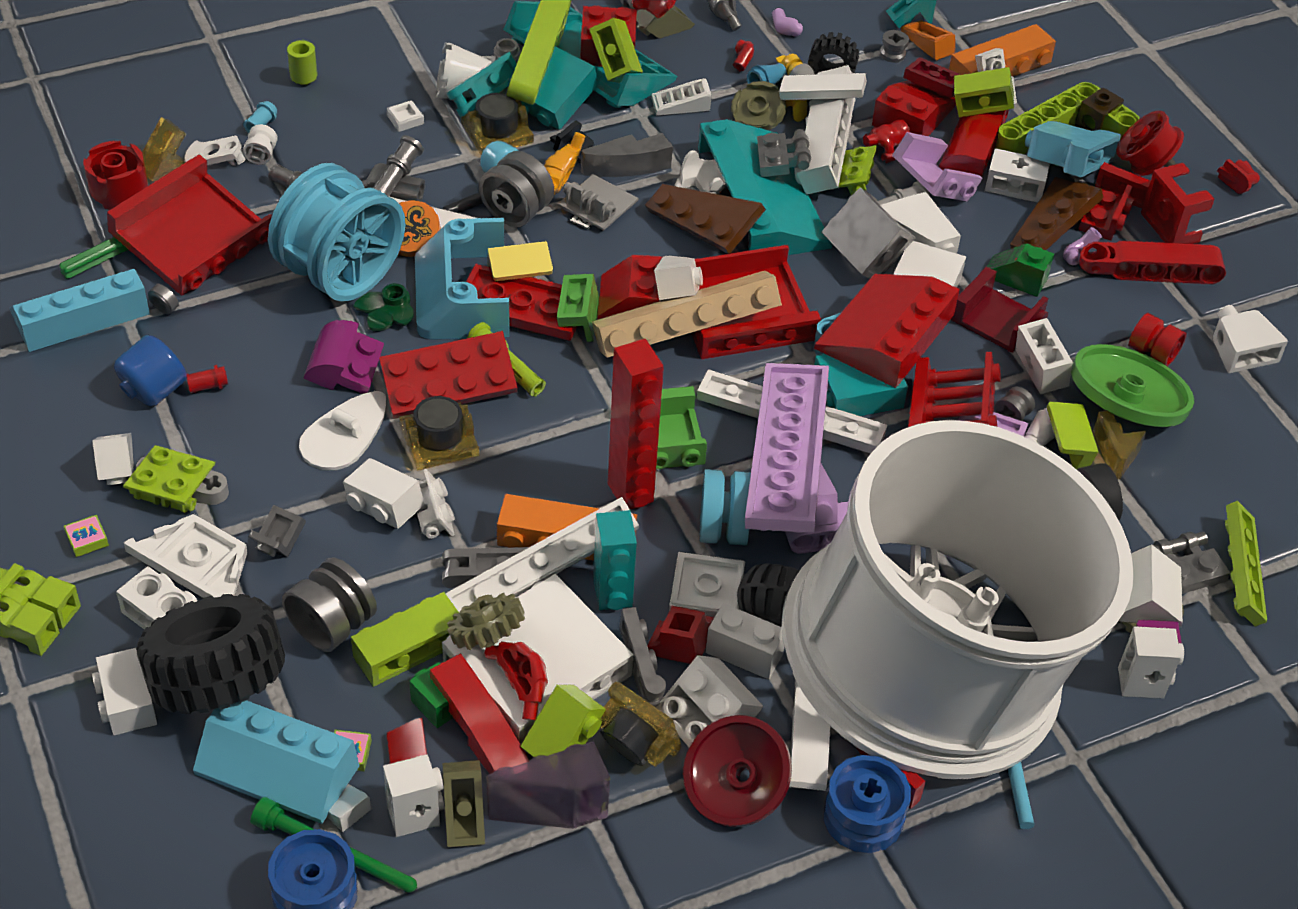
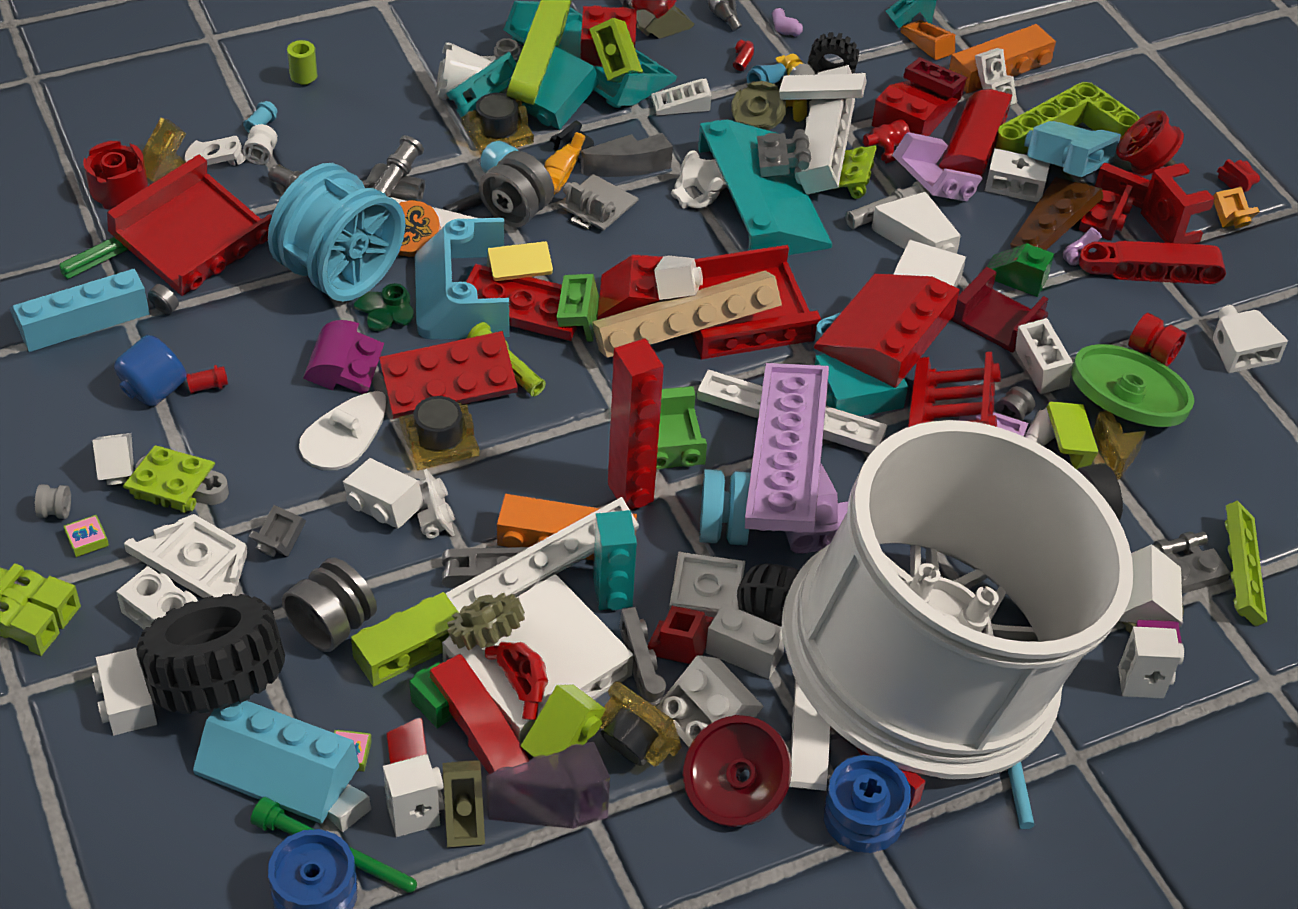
white tile [387,100,424,132] -> none
reddish brown wing [645,184,766,254] -> none
flat silver panel [822,188,915,279] -> none
flat silver wheel [880,30,909,63] -> none
lime brick [954,67,1014,117] -> none
dark brown bracket [1075,88,1124,131] -> none
none -> light grey wheel [35,484,71,519]
none -> light orange bracket [1213,187,1260,229]

